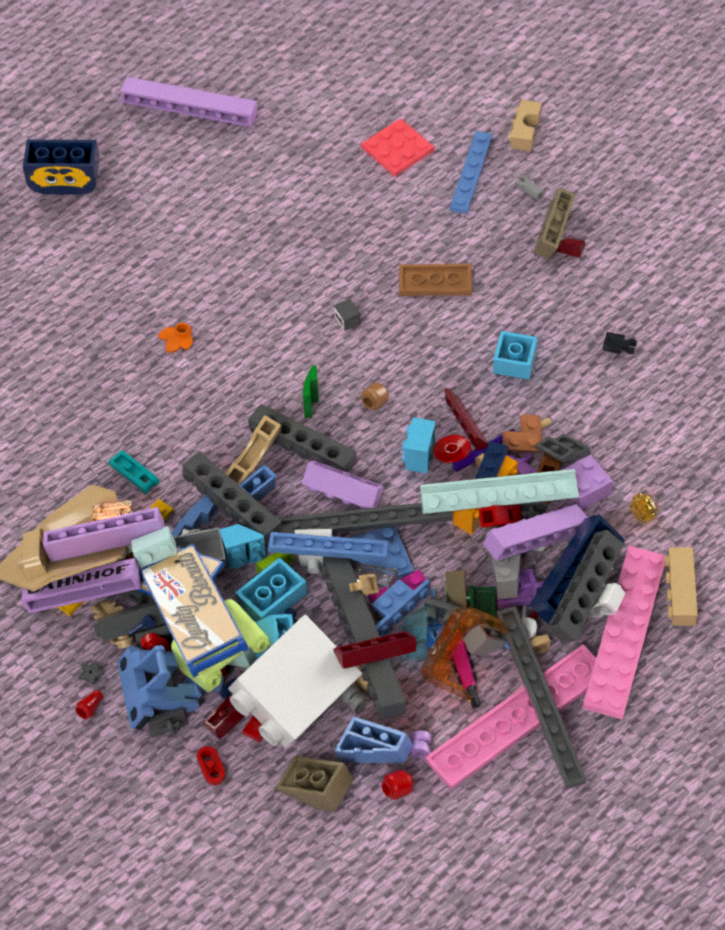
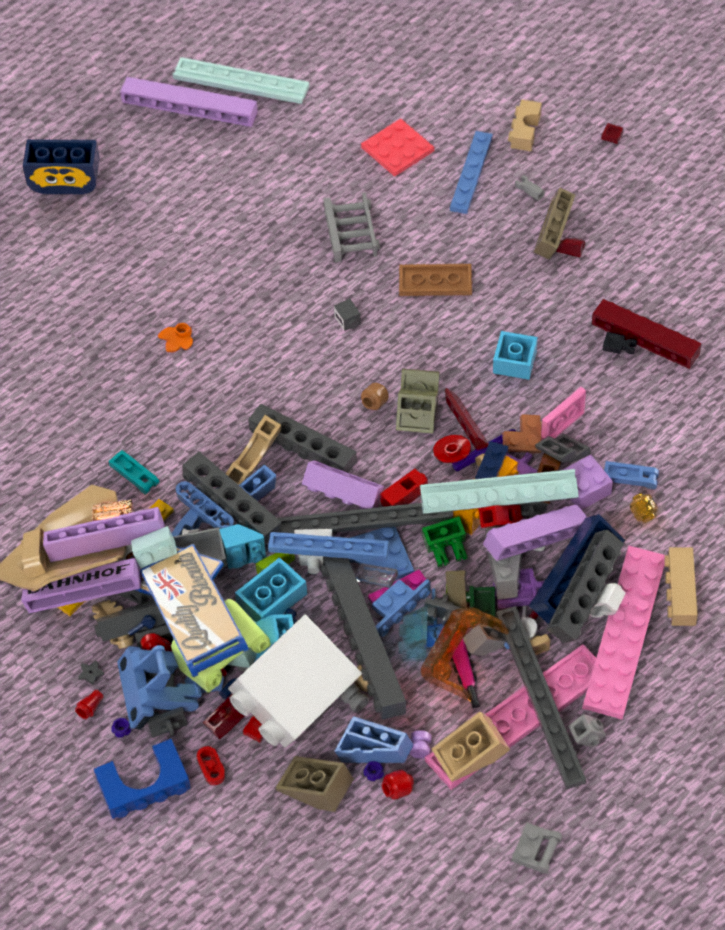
green slope [303,365,319,418] -> none
dark red slope [333,631,416,669] -> none
tan plate [349,573,379,596] -> none
medium azure brick [402,418,436,473] -> none
none -> blue arch [93,739,191,819]
none -> dark purple plate [111,718,131,738]
none -> light aqua plate [173,57,309,104]
none -> medium blue beam [176,481,234,529]
none -> light grey fence [323,193,380,263]
none -> dark purple plate [363,761,384,781]
none -> red brick [380,469,428,507]
none -> olive bracket [396,368,440,434]
none -> green brick [422,516,468,568]
none -> tan slope [432,711,510,782]
none -> light grey plate [511,823,562,874]
none -> bright pink tile [541,387,586,440]
none -> light grey brick [569,714,606,747]
none -> dark red brick [592,299,702,369]
none -> dark red plate [601,123,624,144]
none -> medium blue plate [604,461,659,489]

